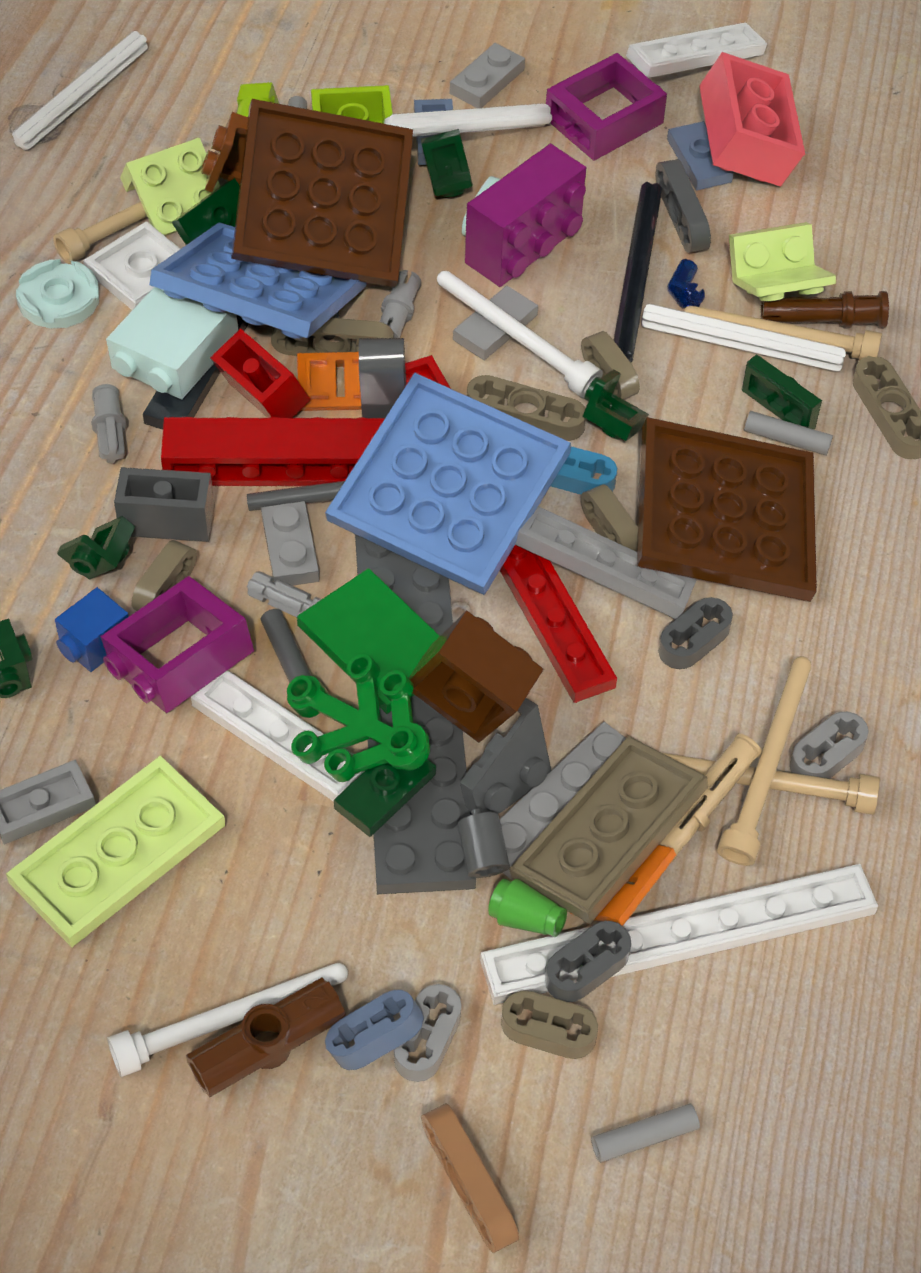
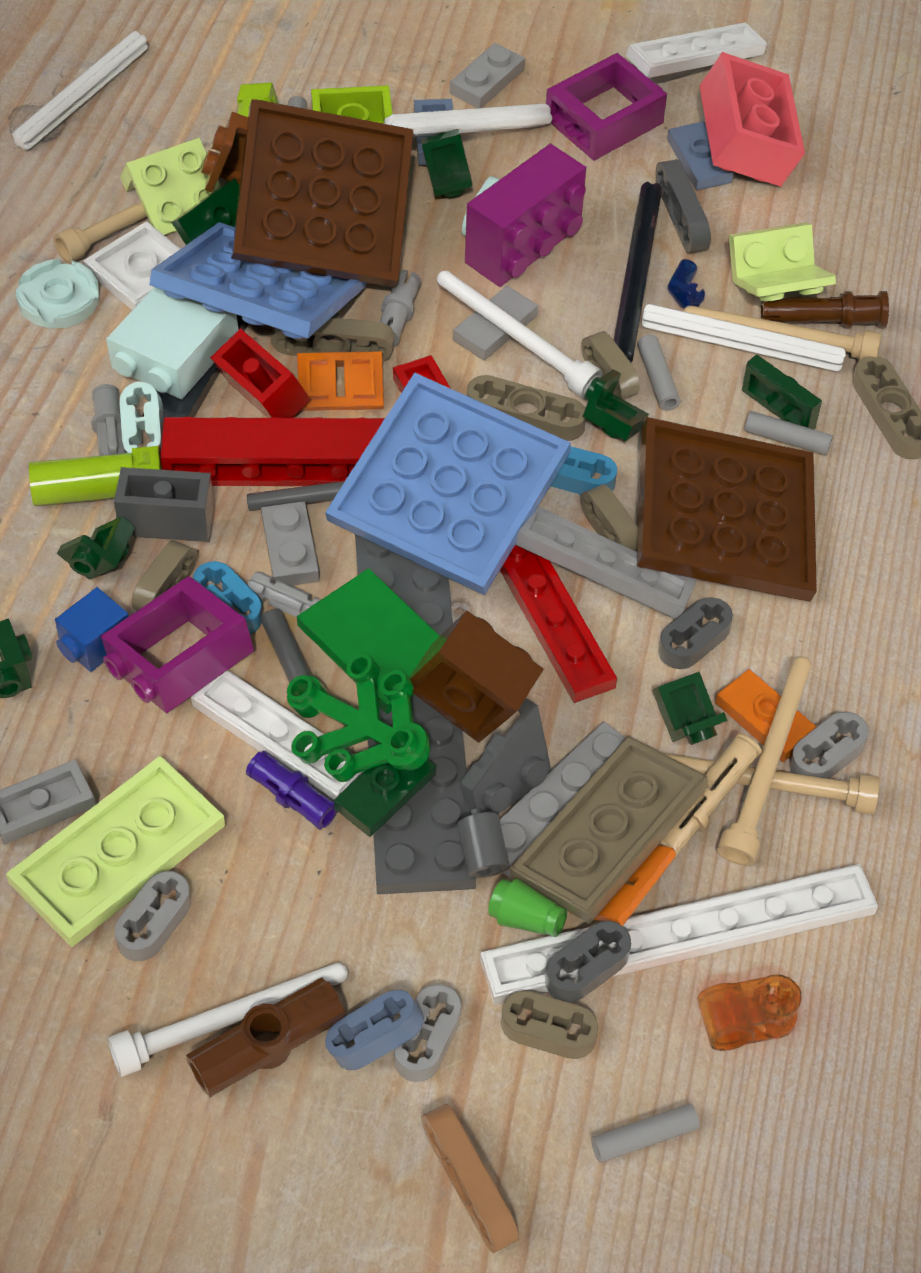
dark grey beam [359,338,406,418] -> none
none -> lime piece [29,446,161,506]
none -> light grey beam [115,871,191,961]
none -> light aqua beam [120,382,164,459]
none -> dark azure beam [193,561,262,634]
none -> dark purple pin [246,750,337,830]
none -> light grey piece [638,334,681,411]
none -> dark green bracket [652,672,728,745]
none -> clear orange piece [697,974,802,1051]
none -> orange plate [715,669,817,762]

